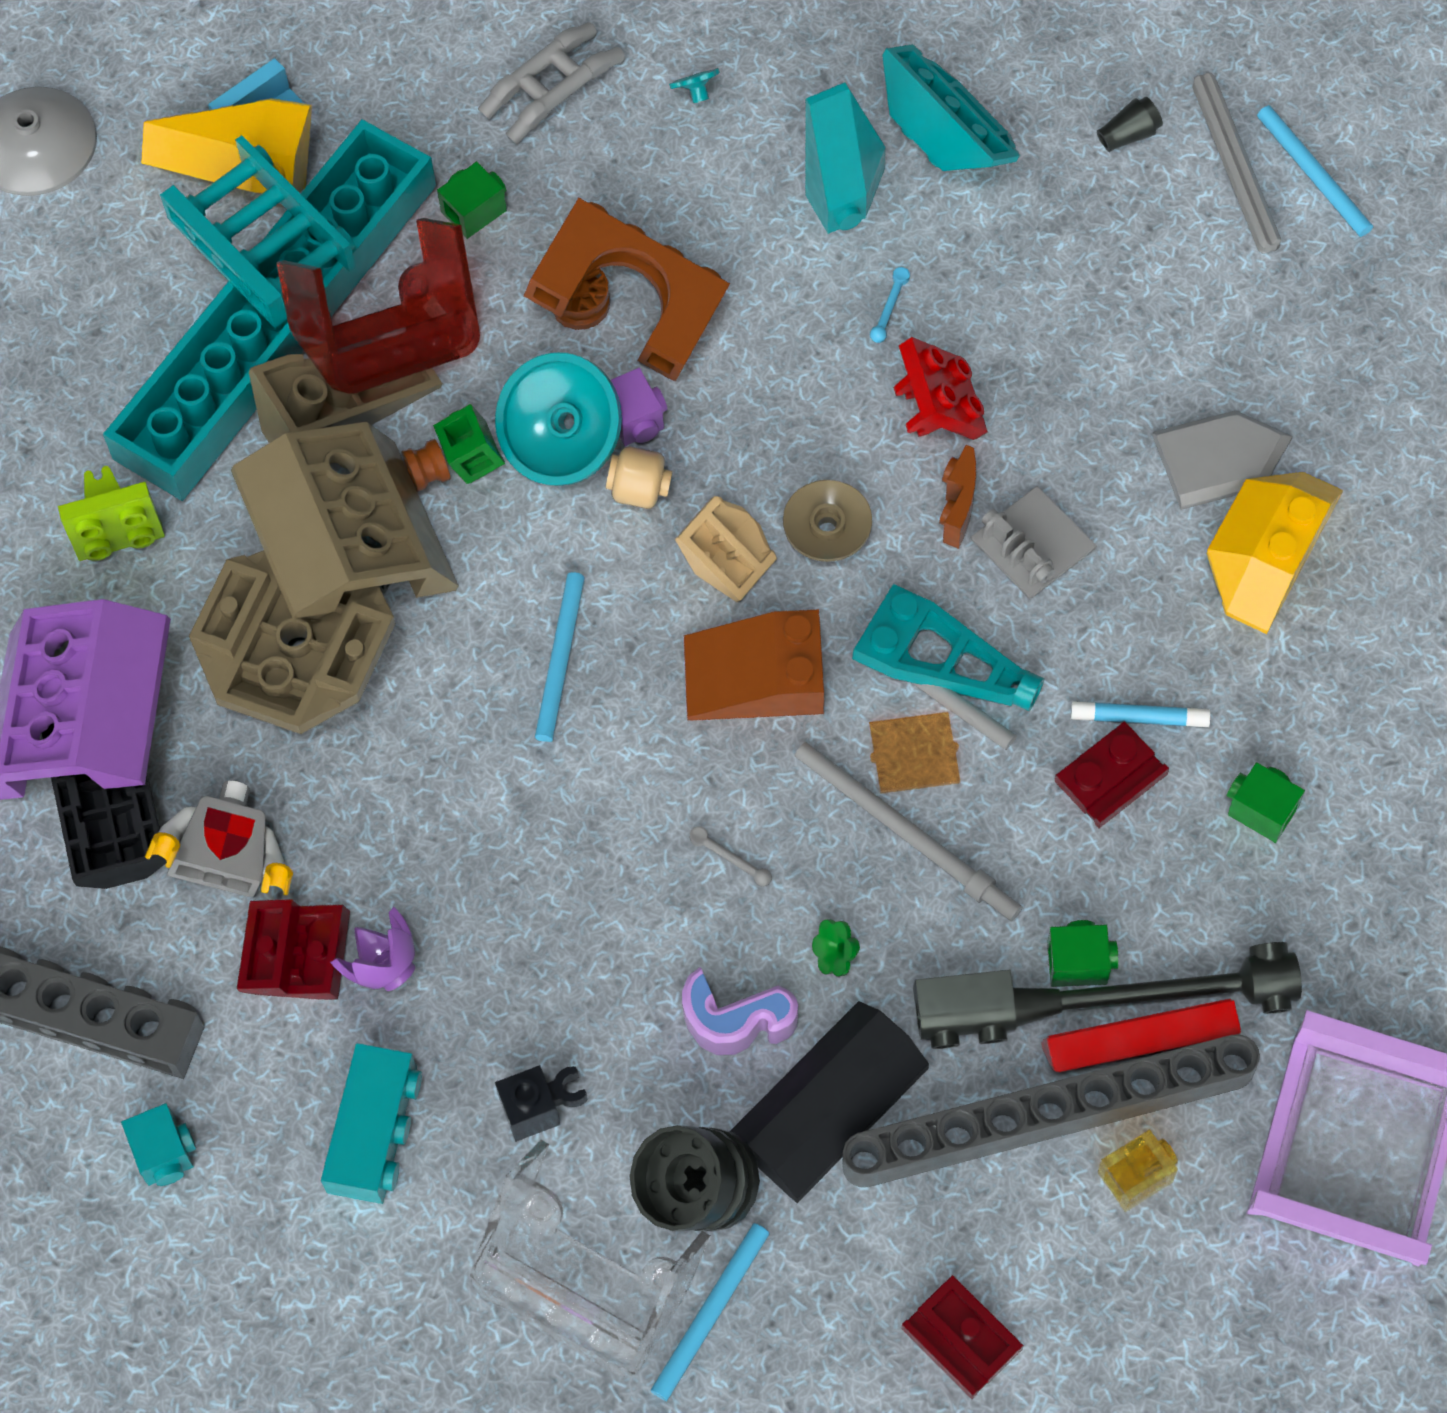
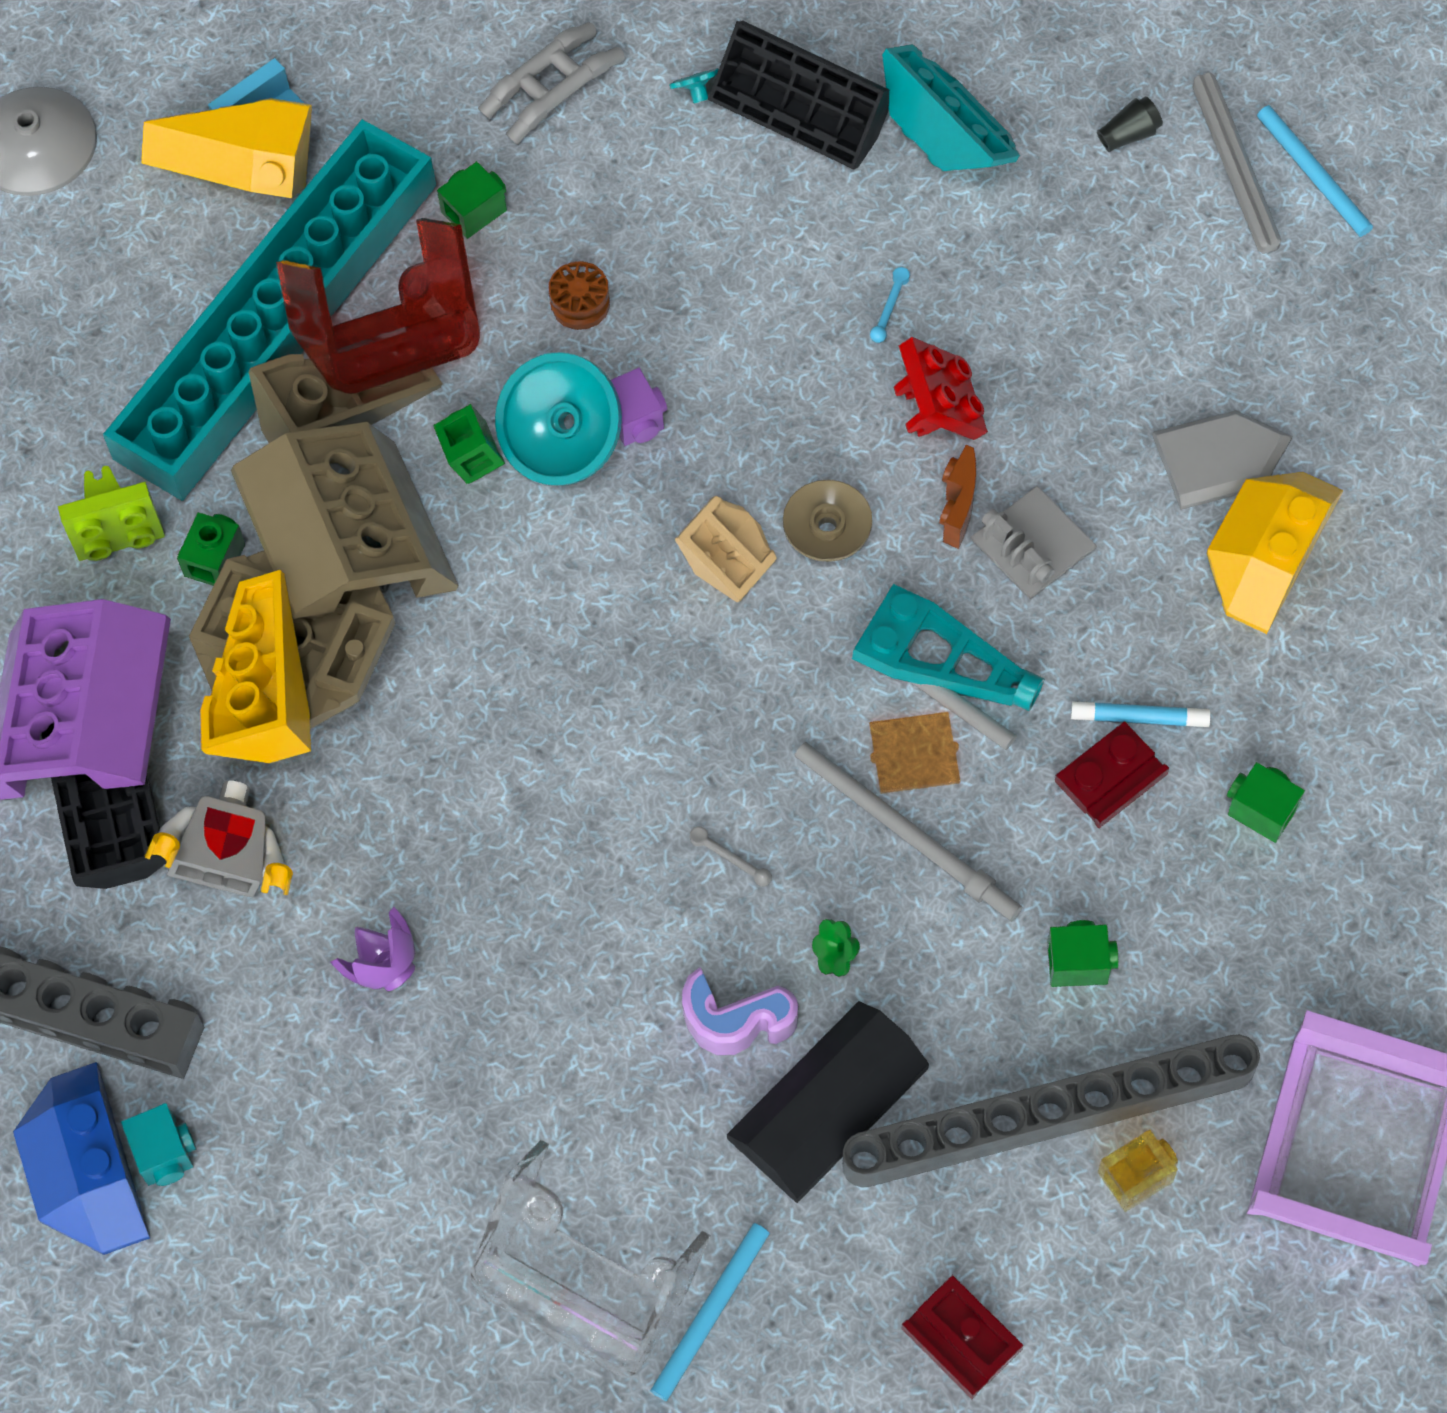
teal fence [160,135,356,328] -> none
dark red slope [237,899,350,1000] -> none
teal brick [321,1043,422,1204] -> none
dark orange wheel [401,438,451,492] -> none
black brick [495,1065,588,1142] -> none
dark orange arch [524,197,730,381] -> none
medium azure bar [535,572,585,742] -> none
tan head [606,446,672,509] -> none
pearl dark grey wheel [629,1125,760,1231] -> none
dark orange slope [684,609,824,721] -> none
teal wedge [805,82,886,234] -> none
pearl dark grey bar [913,942,1302,1049] -> none
red slope [1041,998,1241,1072] -> none
none -> blue wedge [13,1062,150,1255]
none -> green brick [177,512,245,586]
none -> yellow wedge [200,570,311,763]
none -> black piece [708,20,890,169]

